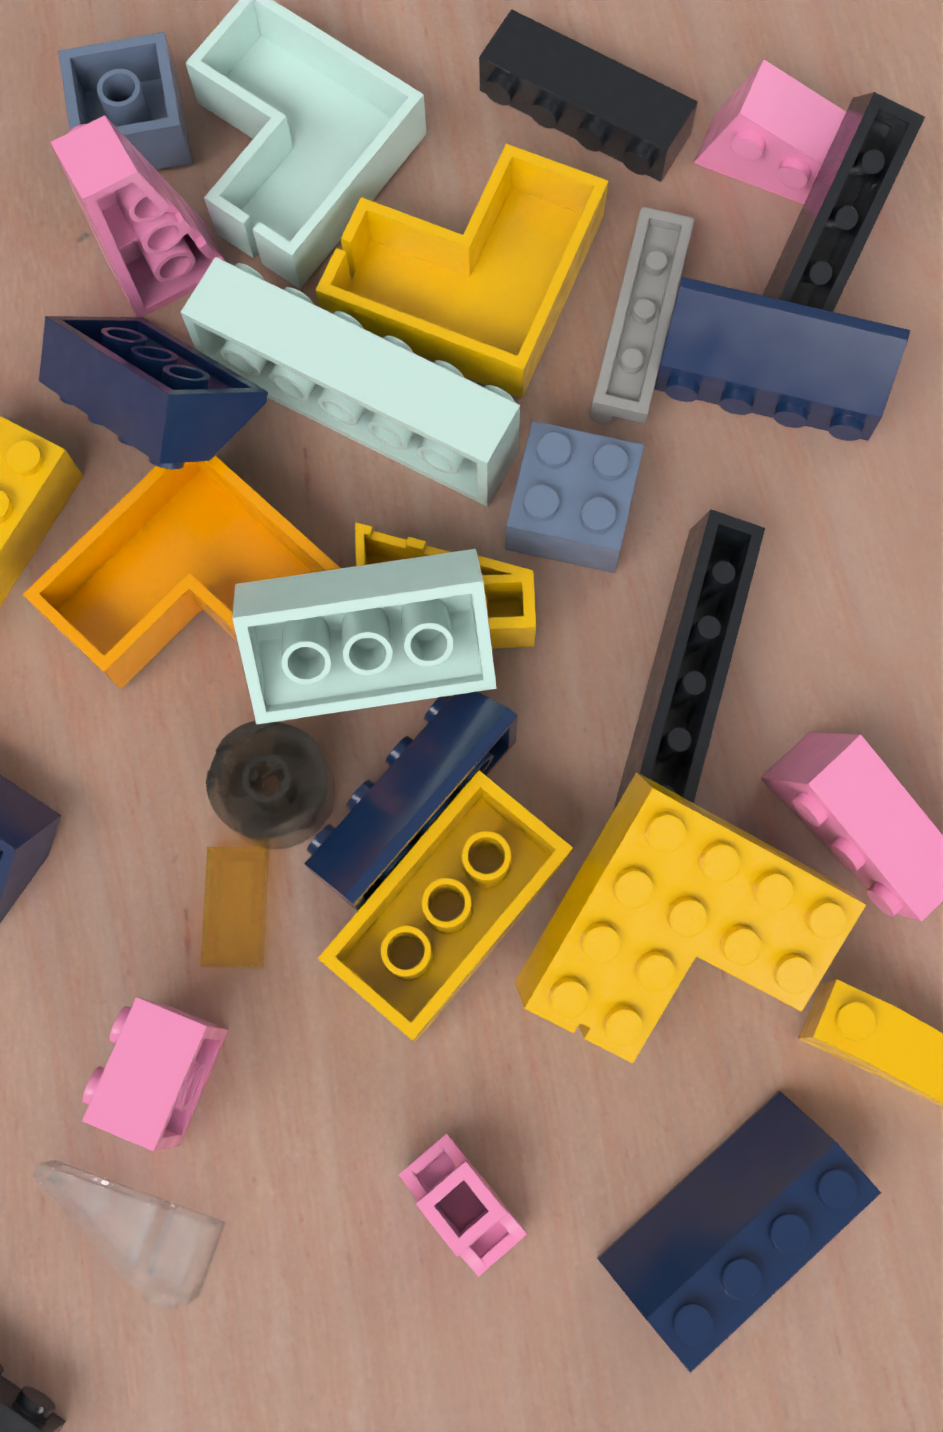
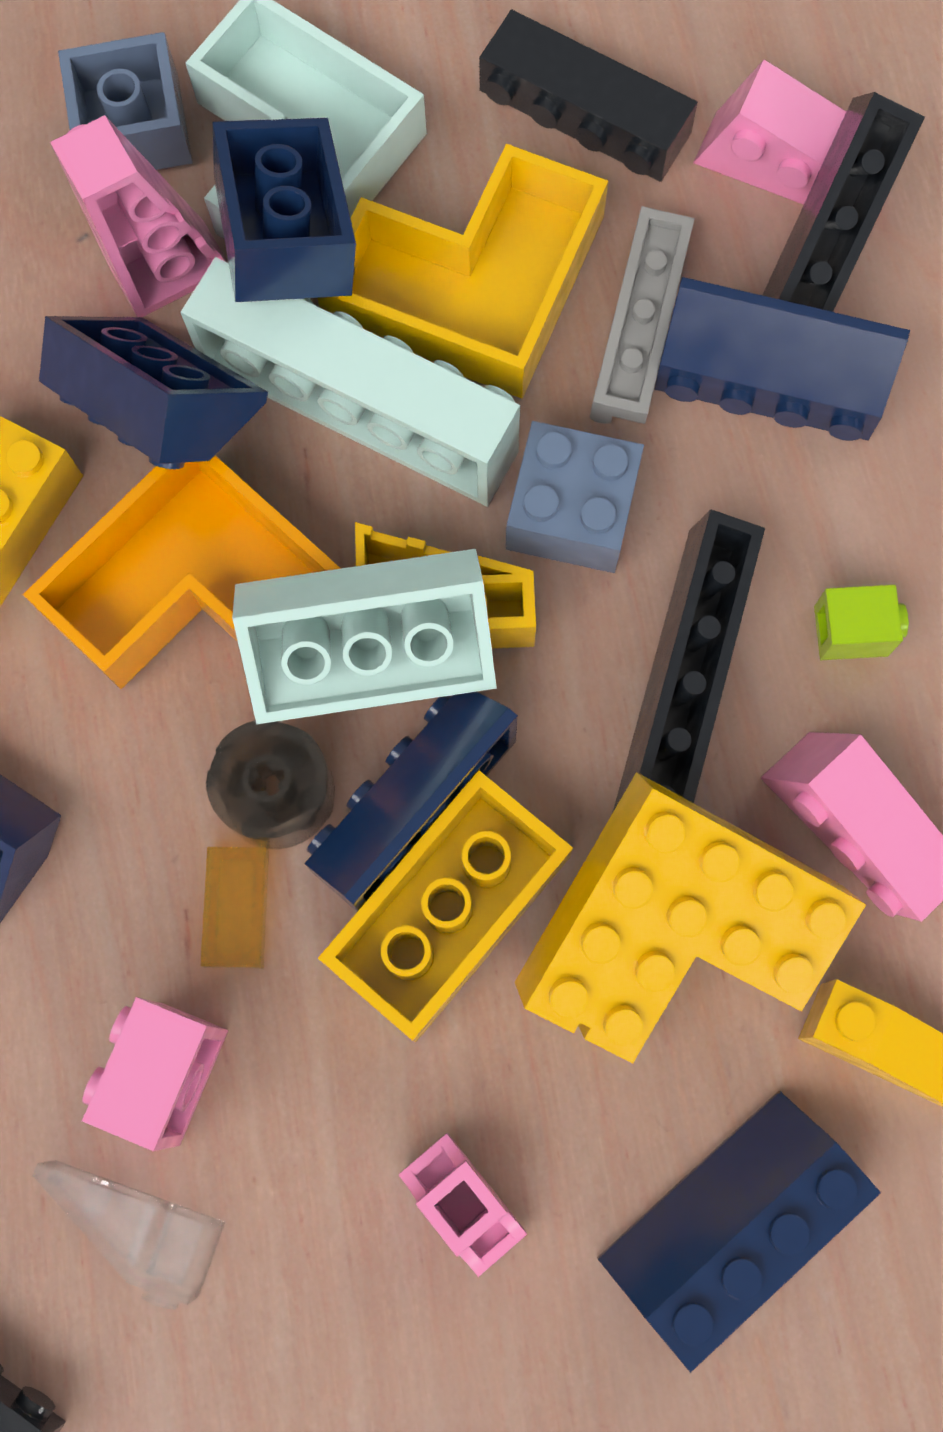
none -> dark blue brick [212,118,356,302]
none -> lime brick [814,585,909,660]

